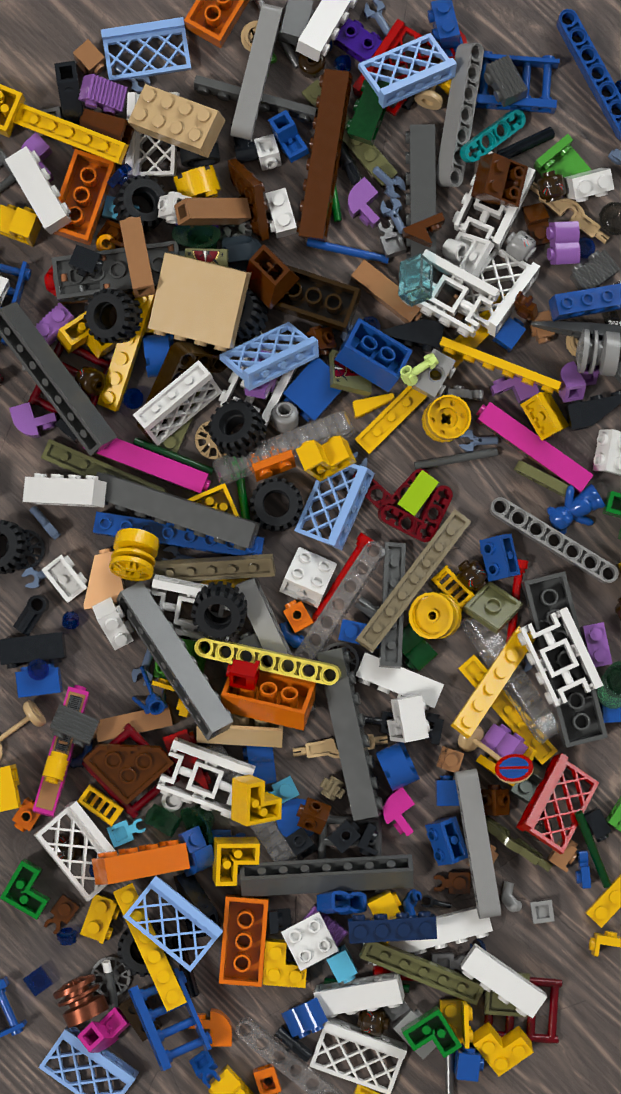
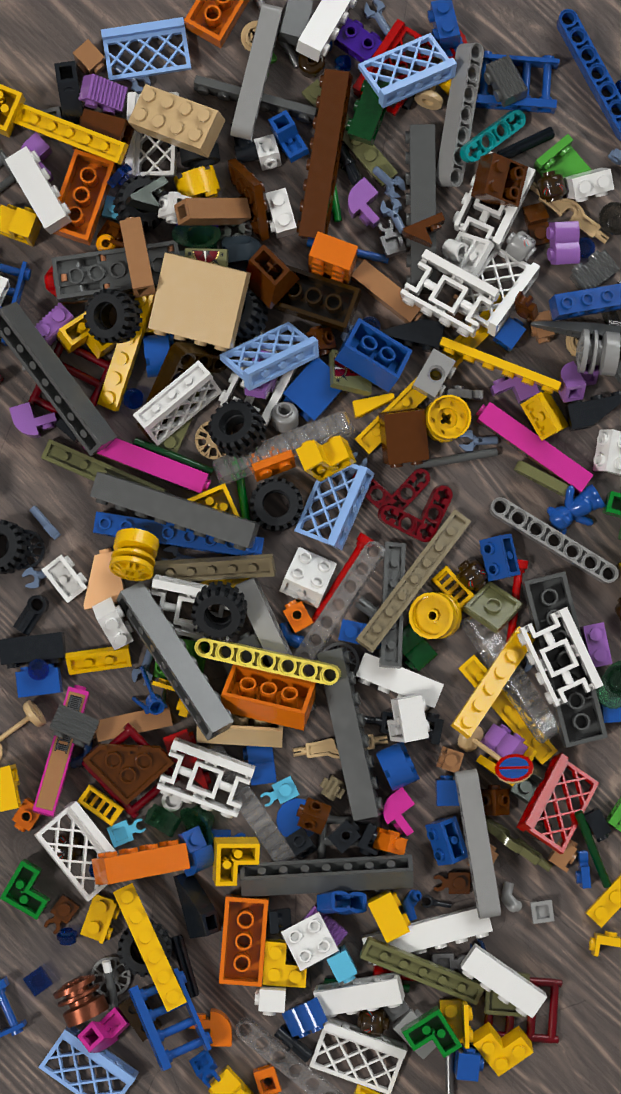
white brick [23,473,107,508] -> none
yellow brick [42,751,69,785] -> none
clear blue hinge [62,611,79,629] -> none
black brick [68,244,104,278] -> none
dark brown head [75,366,106,396] -> none
light blue fence [123,875,224,972] -> none
red brick [226,659,260,691] -> none
yellow brick [231,775,282,826] -> none
dark blue brick [348,911,437,944] -> none
lime tile [397,470,439,516] -> none
clear light blue brick [398,253,433,307] -> none
yellowish green bar [400,353,439,386] -> none
none -> yellow plate [65,644,132,675]
none -> pearl dark grey slope [125,175,168,213]
none -> white brick [255,983,286,1016]
none -> orange brick [308,231,358,285]
none -> orange brick [372,827,408,855]
none -> reddish brown brick [378,408,429,468]

